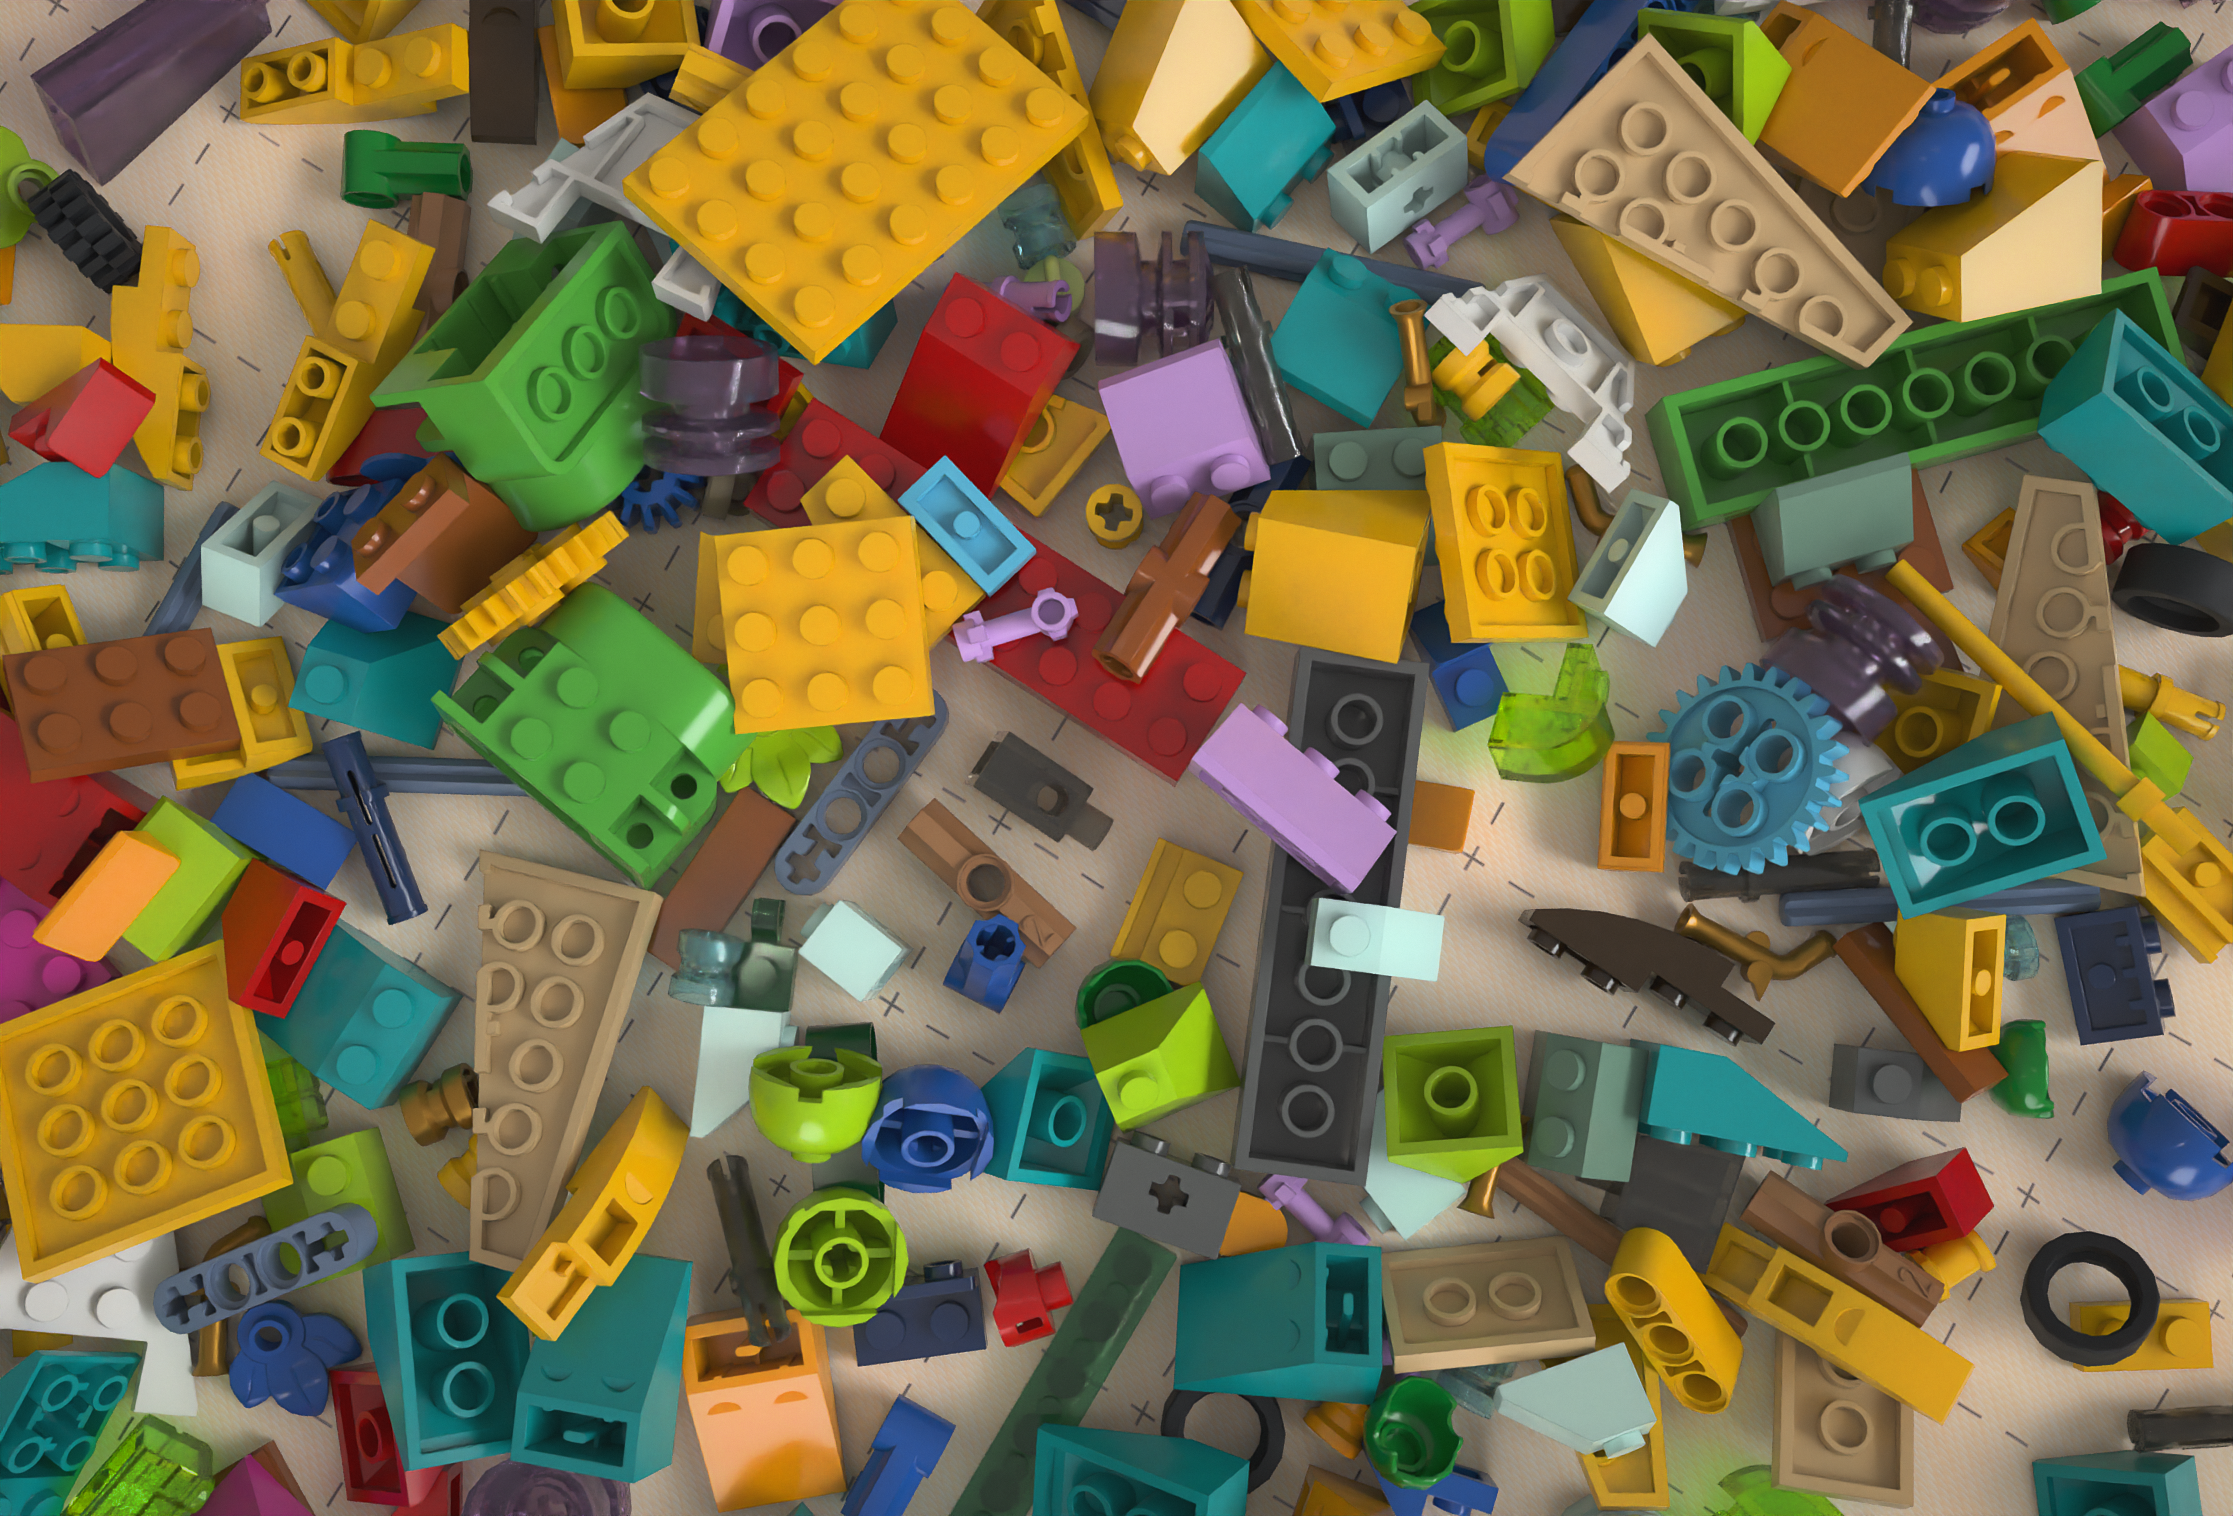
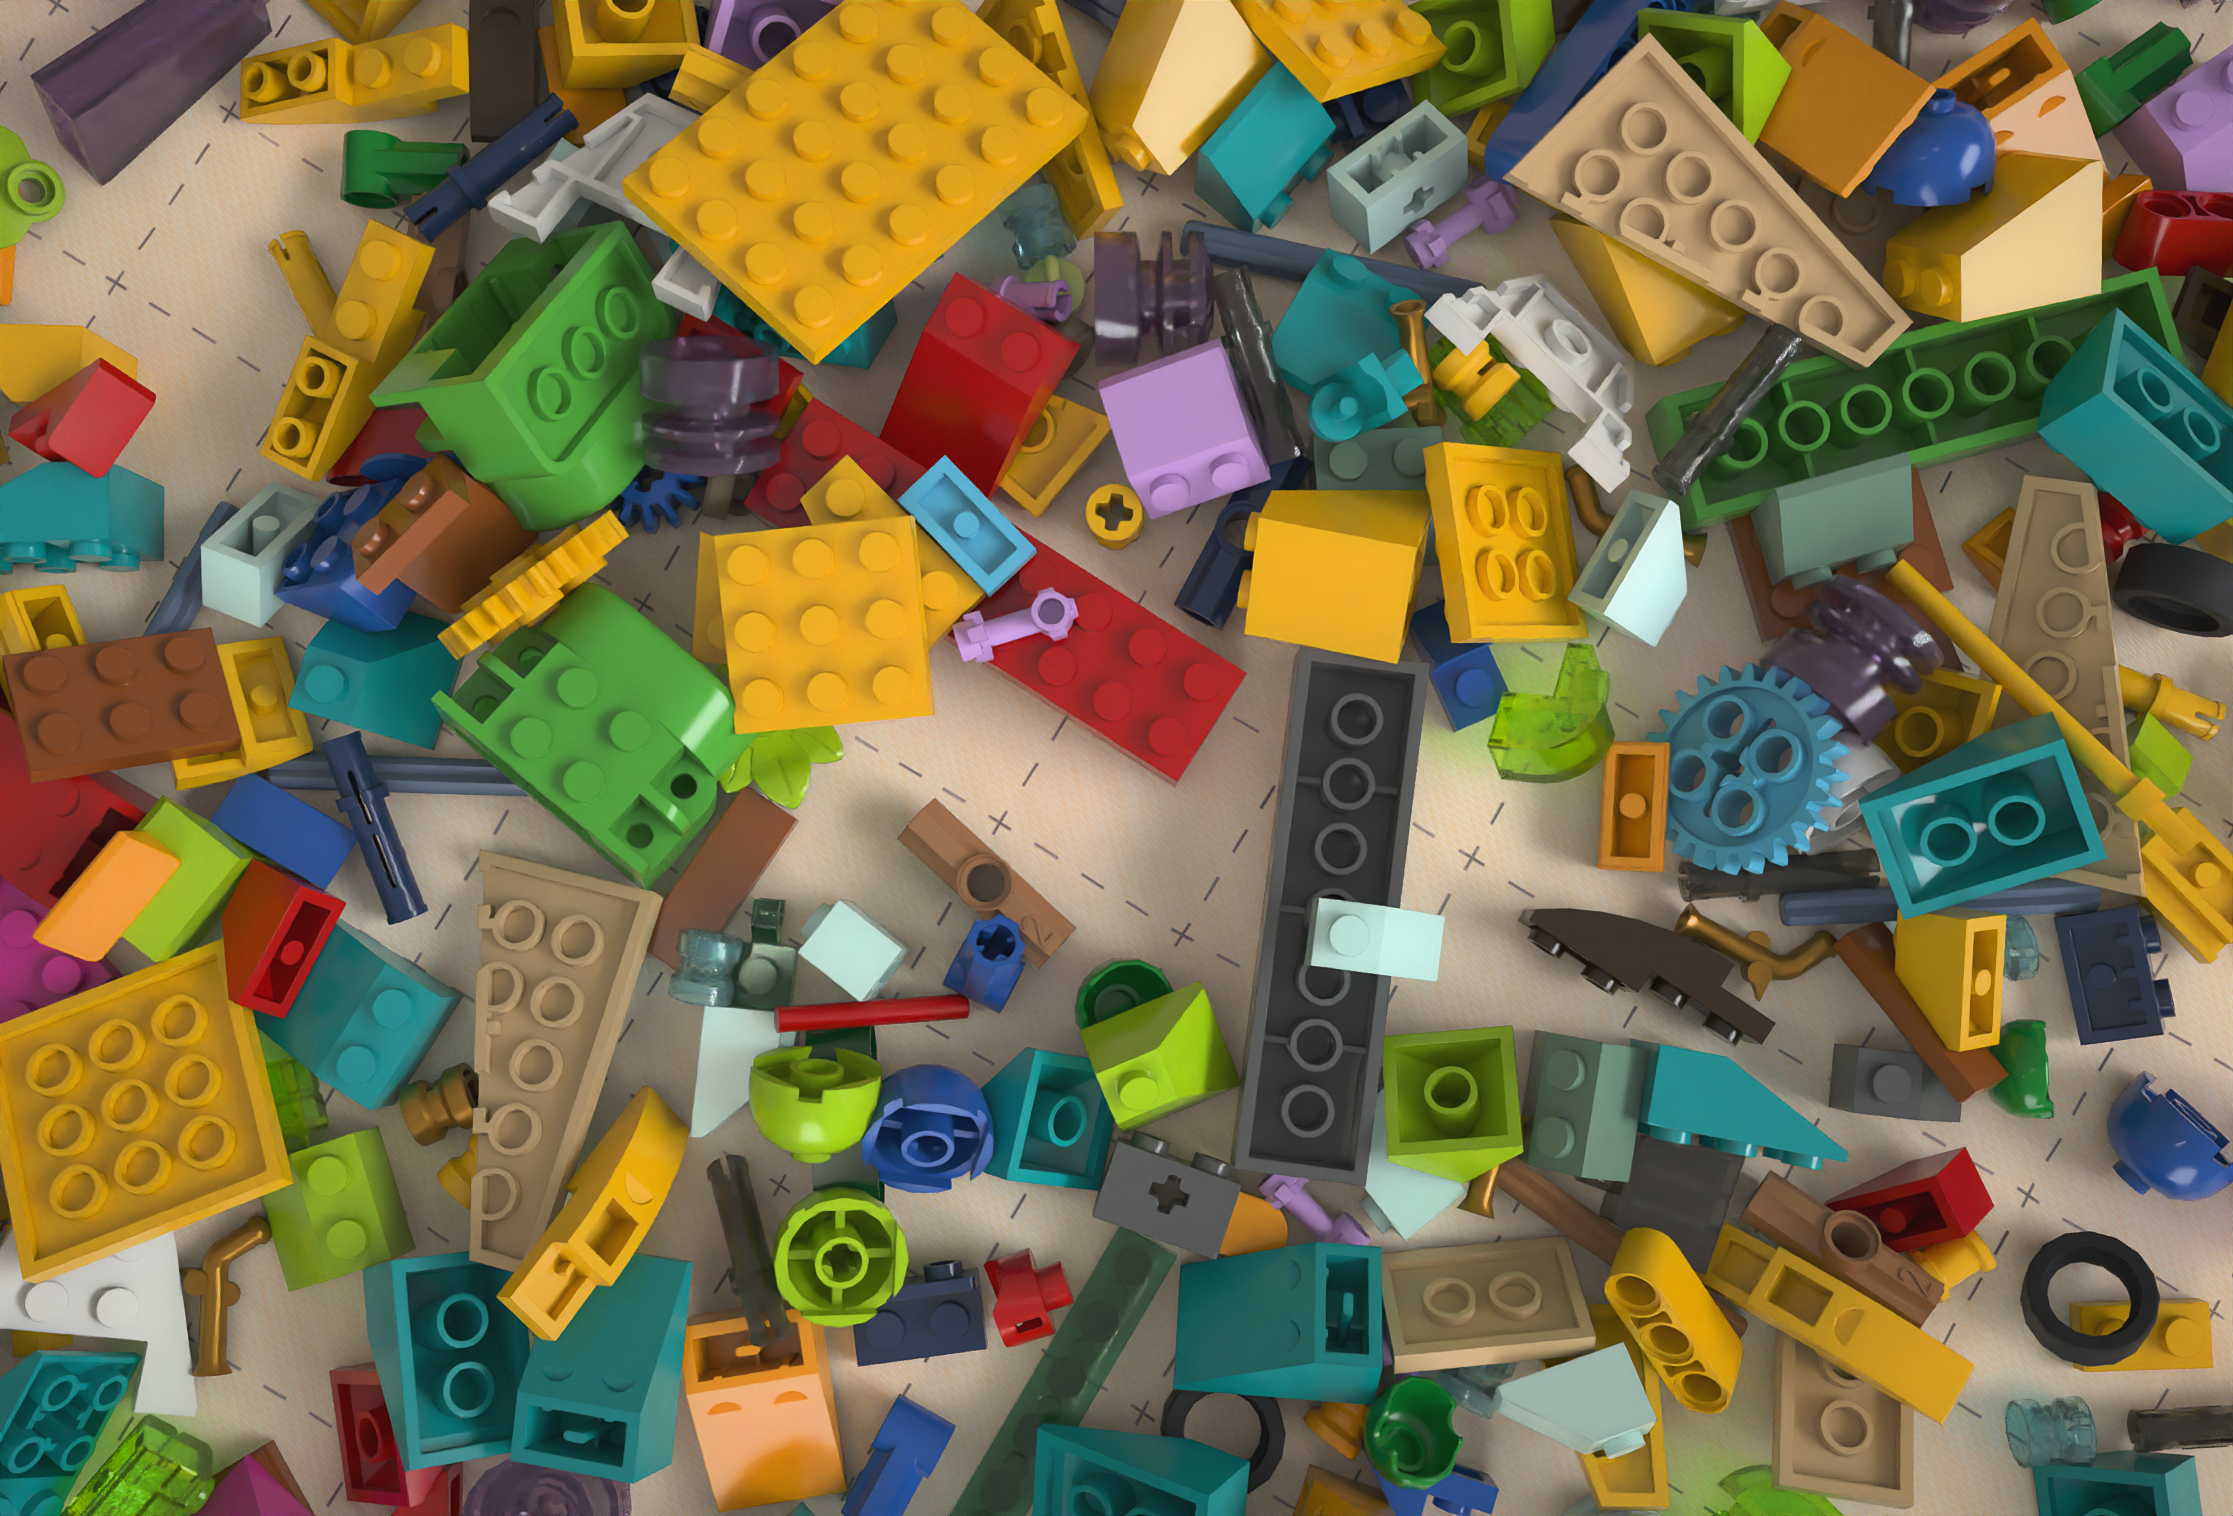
black tyre [27,169,143,294] -> none
yellow slope [110,225,211,491] -> none
sand blue beam [153,1202,378,1335] -> none
blue plate [229,1299,363,1416] -> none
sand blue beam [774,689,949,896] -> none
clear smoke torso [964,731,1114,851] -> none
dark orange piece [1091,491,1242,684] -> none
yellow plate [1110,837,1244,987] -> none
lavender slope [1187,703,1397,895] -> none
light orange slope [1408,780,1475,854] -> none
none -> dark blue pin [402,92,580,244]
none -> red bar [774,994,970,1033]
none -> teal hips [1307,348,1423,443]
none -> clear smoke pin [1651,323,1804,497]
none -> clear light blue wheel [2005,1396,2097,1468]

